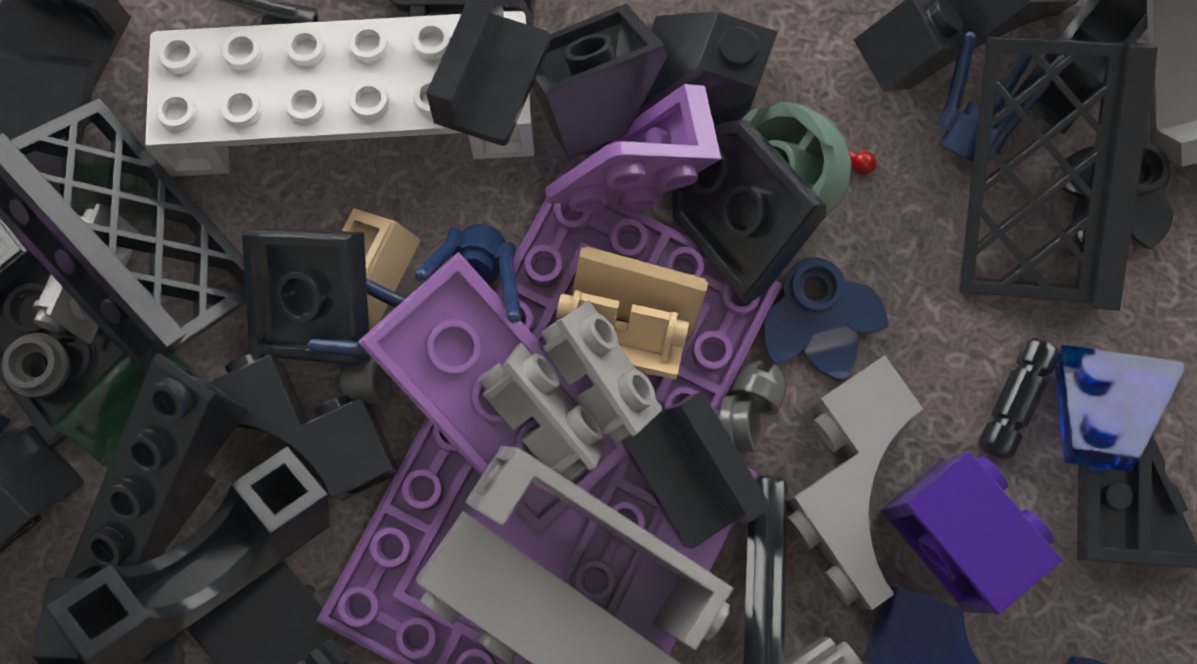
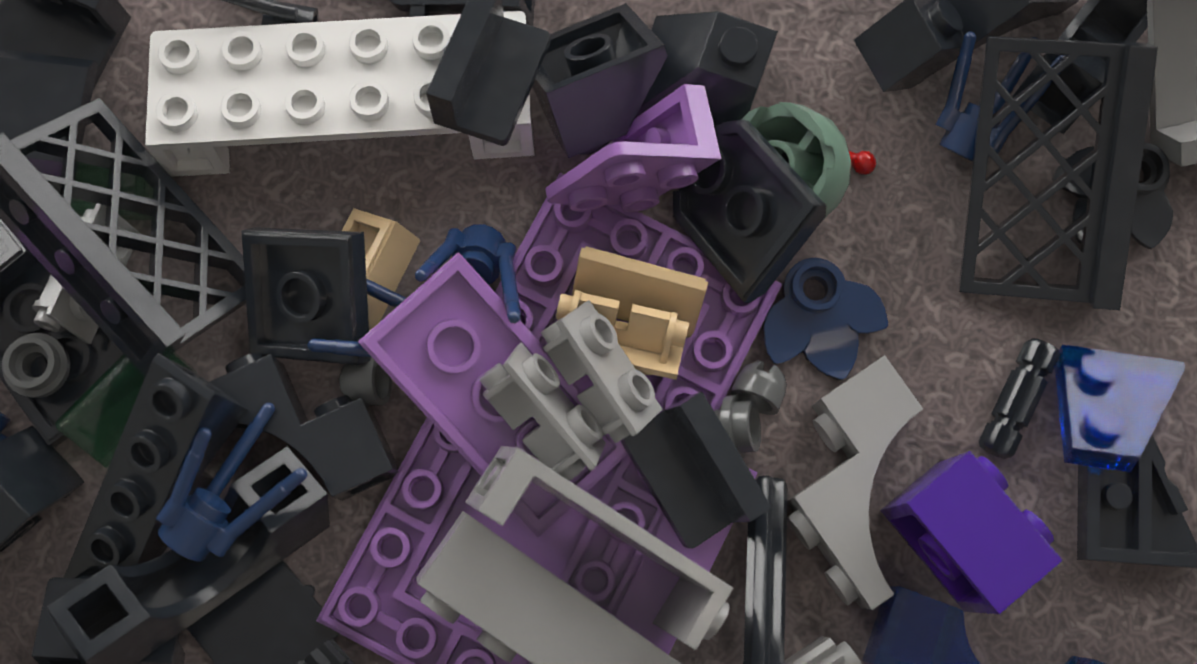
none -> dark blue plant [156,402,308,561]

